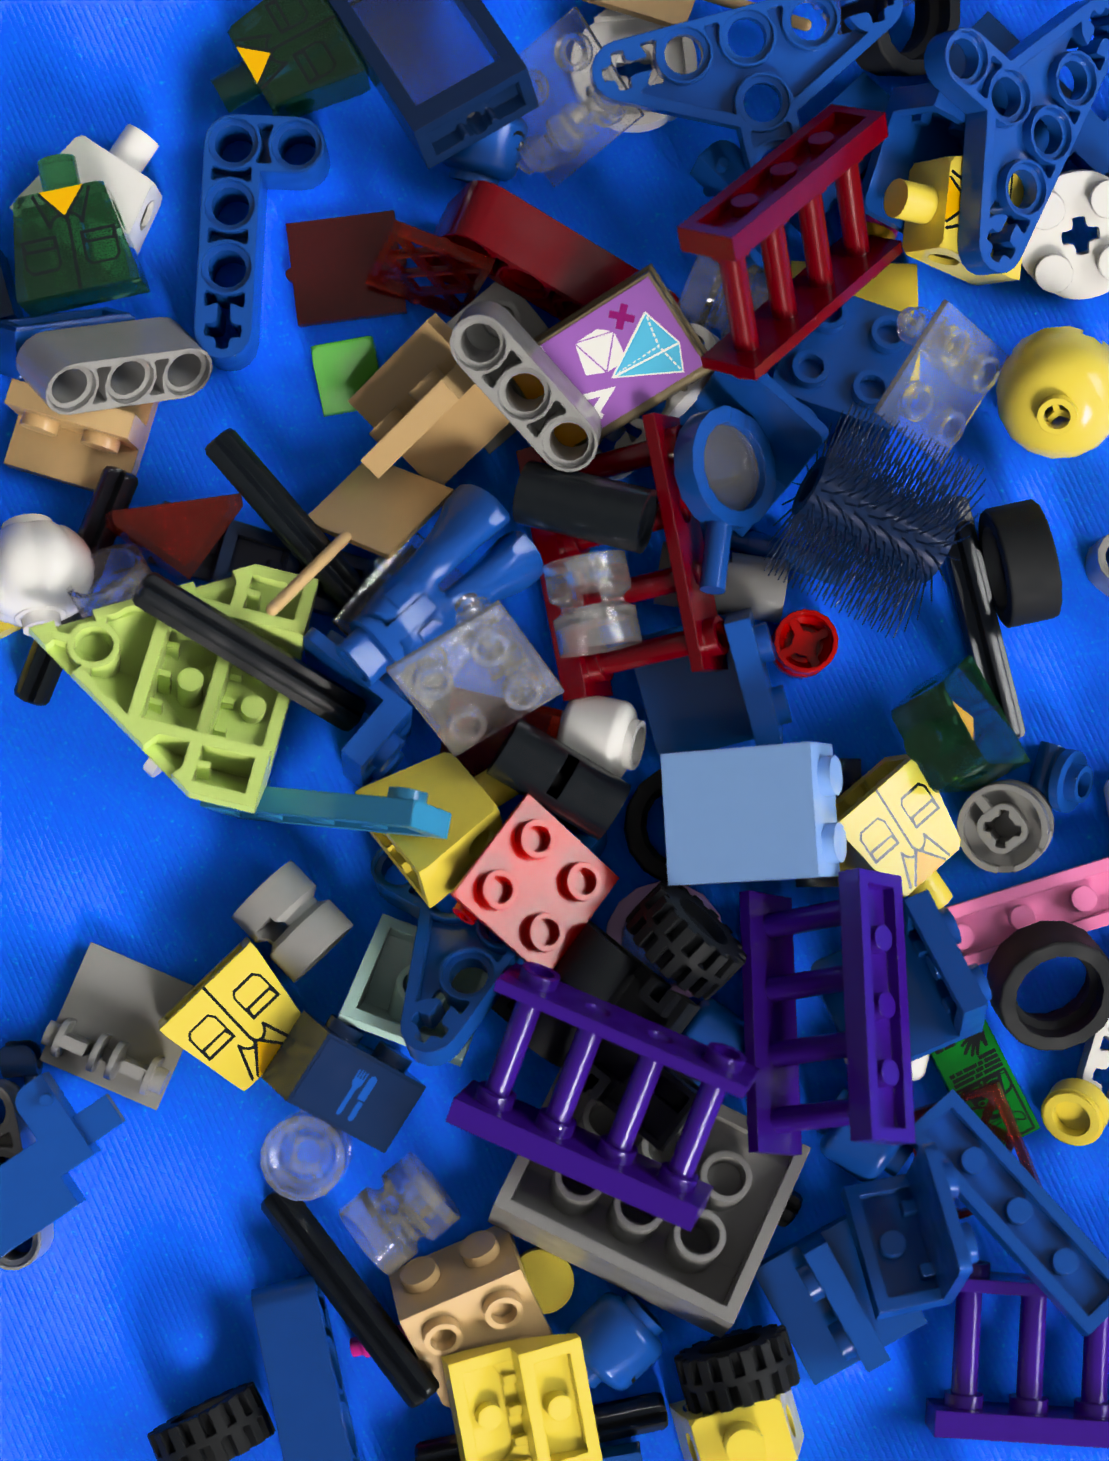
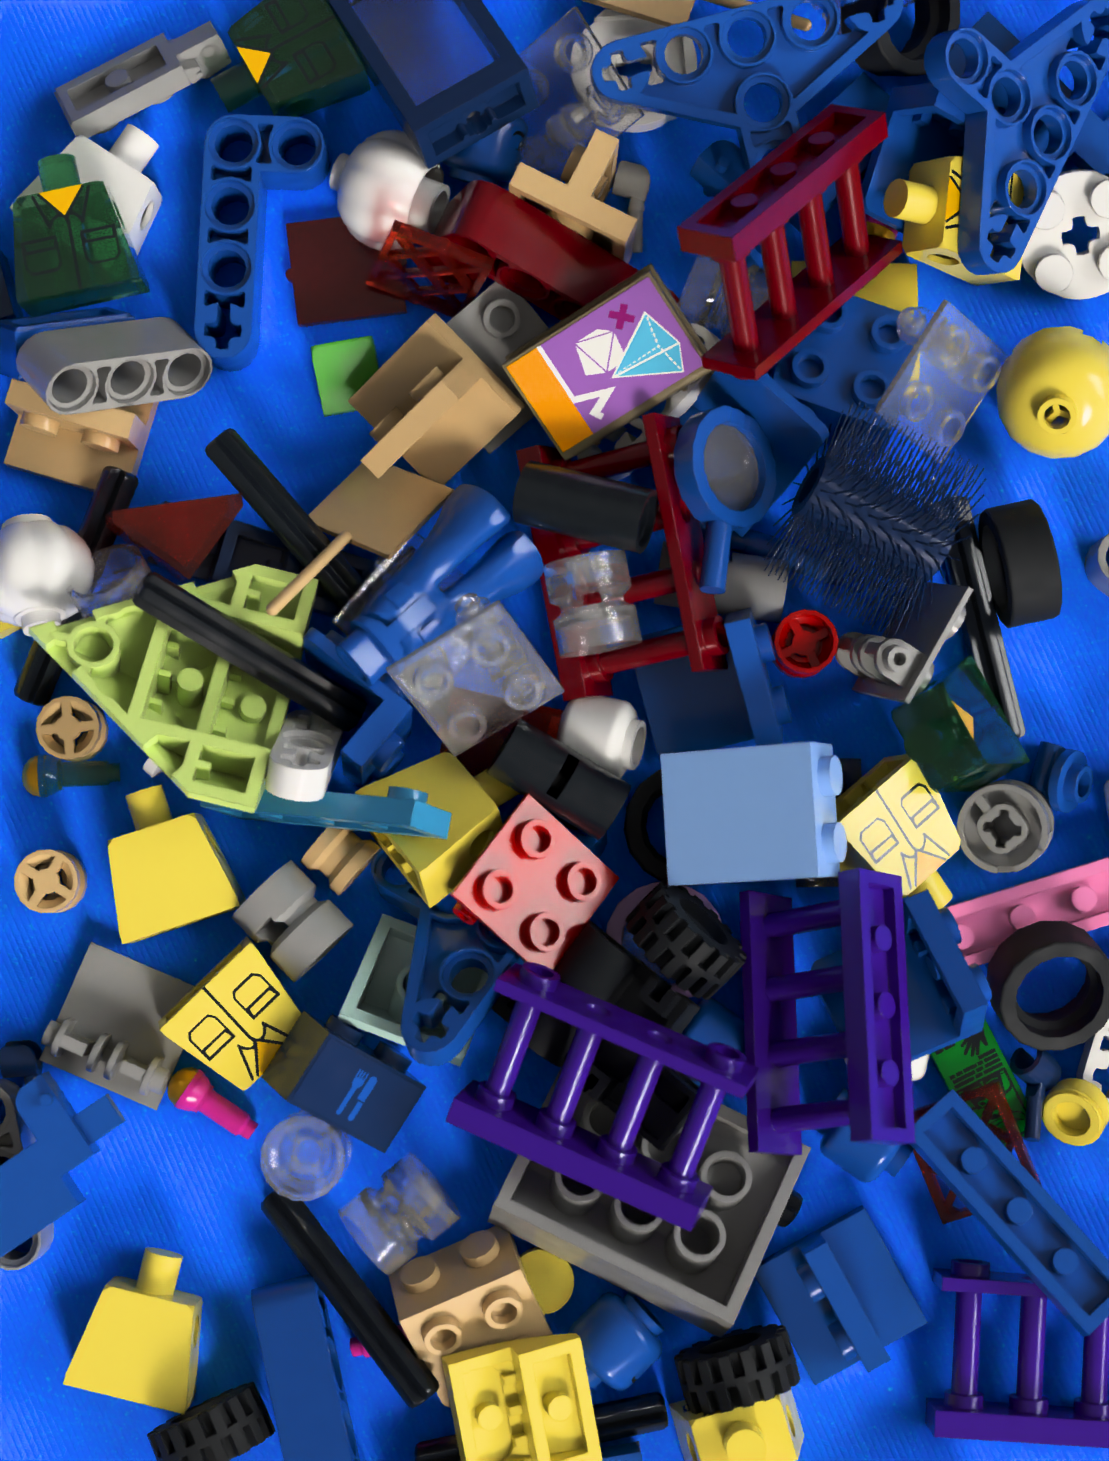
light grey beam [450,301,602,472] -> none
blue bracket [841,1142,979,1320] -> none
none -> tan wheel [14,849,88,913]
none -> piece [21,754,121,798]
none -> tan wheel [35,696,109,762]
none -> light grey hinge [54,21,231,138]
none -> light yellow torso [63,1247,203,1414]
none -> light yellow torso [108,785,246,944]
none -> dark pink piece [167,1067,258,1140]
none -> white beam [265,710,344,802]
none -> tan wheel [300,828,381,896]
none -> white plant [329,129,450,252]
none -> tan bracket [509,128,638,264]
none -> light grey hand [612,160,650,253]
none -> light grey hinge [835,582,973,704]
none -> dark blue hand [1010,1048,1062,1142]

